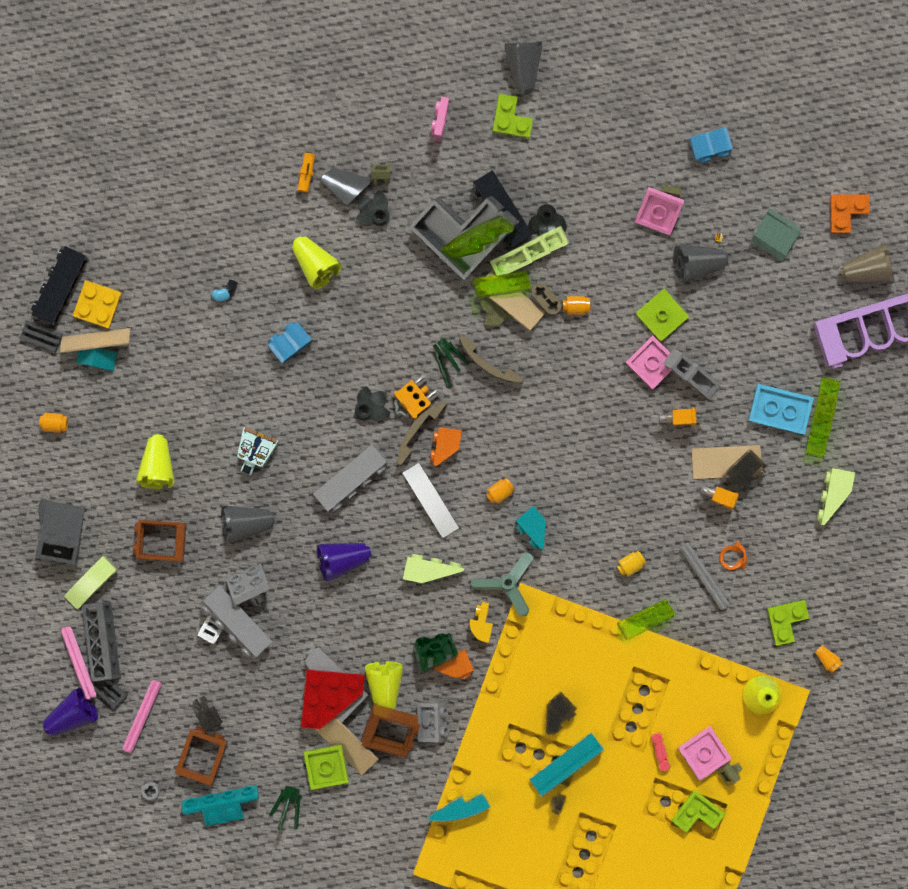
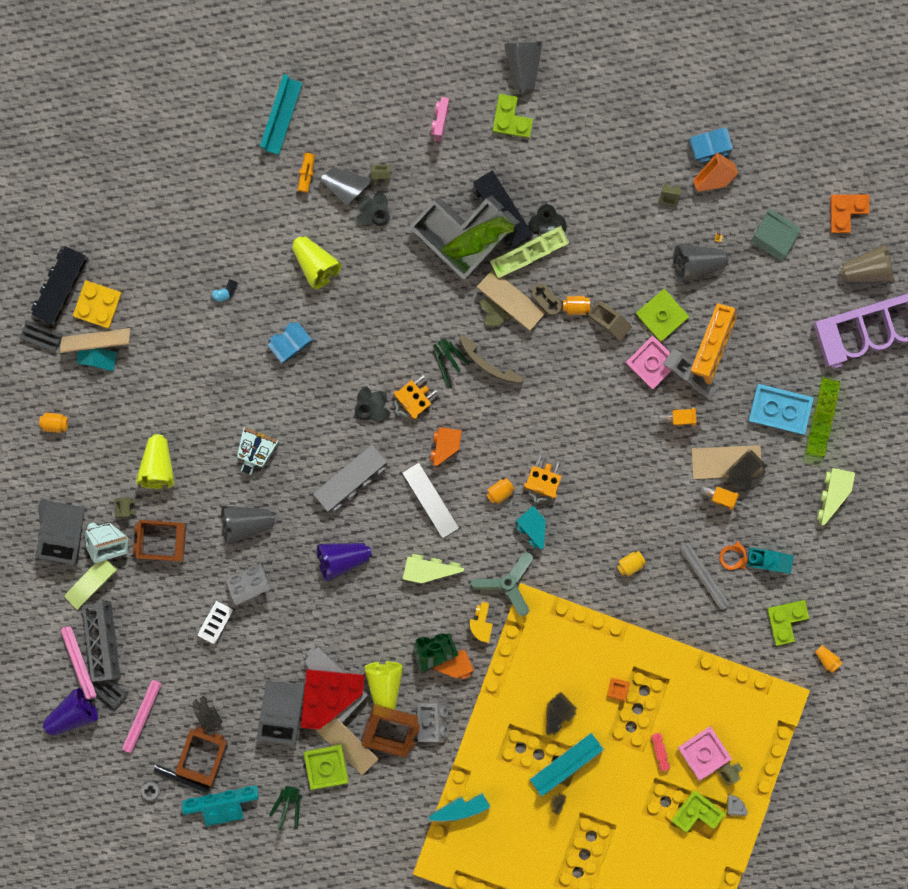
light grey brick [199,585,272,659] -> none
dark tan slope [397,402,446,466] -> none
clear neon green tile [472,271,532,298] -> none
clear neon green tile [616,599,676,641] -> none
bright pink plate [635,187,684,235] -> none
neon yellow cone [743,676,782,715] -> none
none -> light aqua torso [85,523,128,563]
none -> olive tile [114,497,136,518]
none -> black bar [154,764,210,793]
none -> dark grey slope [257,681,305,745]
none -> teal fence [260,74,303,155]
none -> light orange piece [523,455,563,503]
none -> dark tan slope [587,300,632,341]
none -> orange tile [607,678,630,701]
none -> light orange fence [691,303,737,385]
none -> orange slope [693,152,738,192]
none -> light grey tile [727,794,747,815]
none -> teal slope [747,547,794,574]

